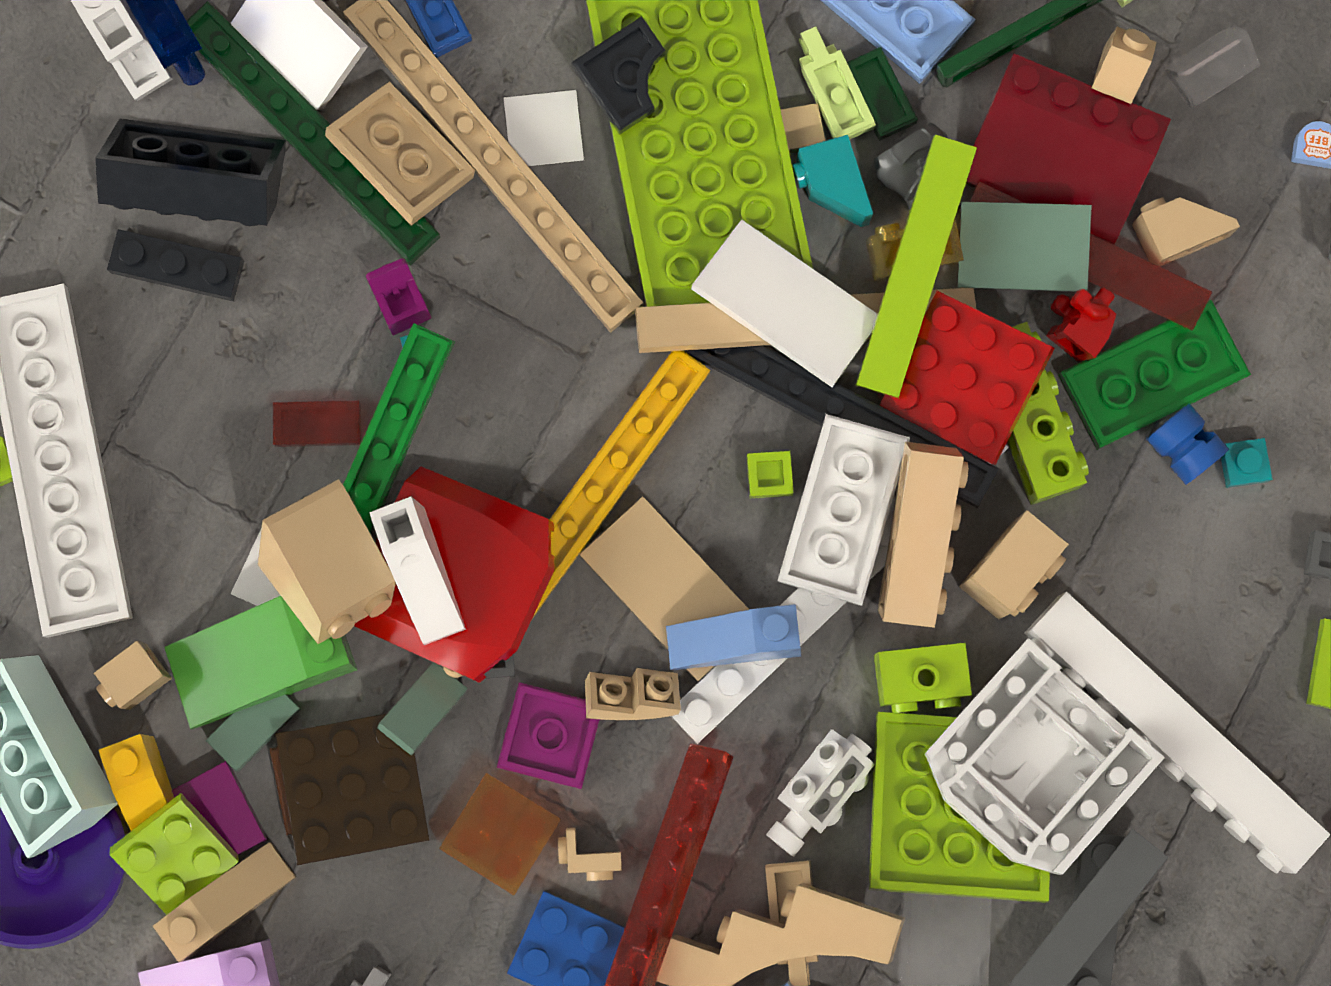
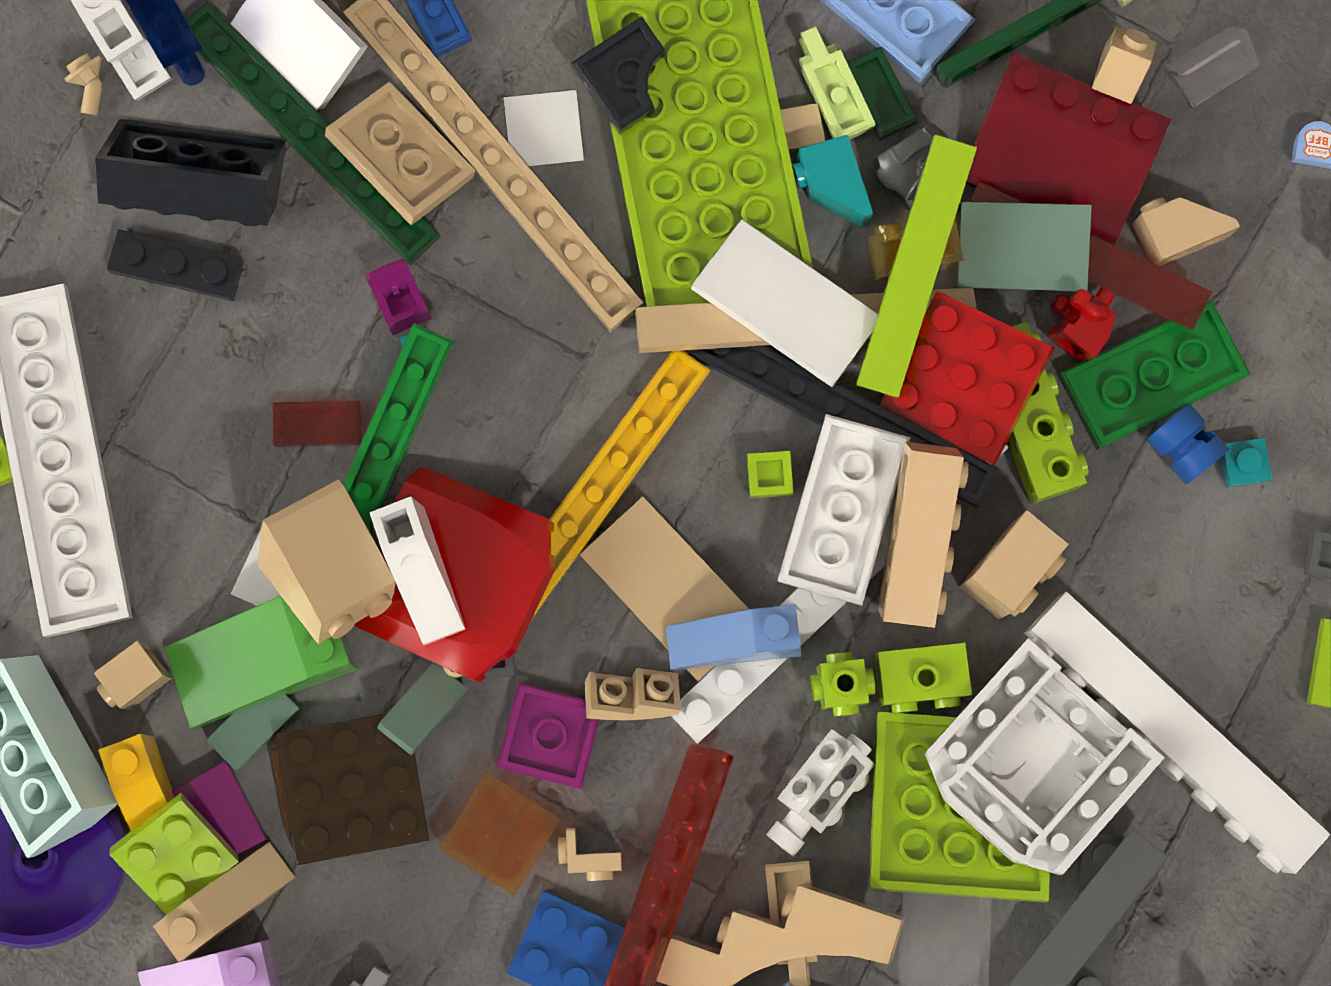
none -> tan plate [64,53,102,116]
none -> lime brick [810,652,875,717]

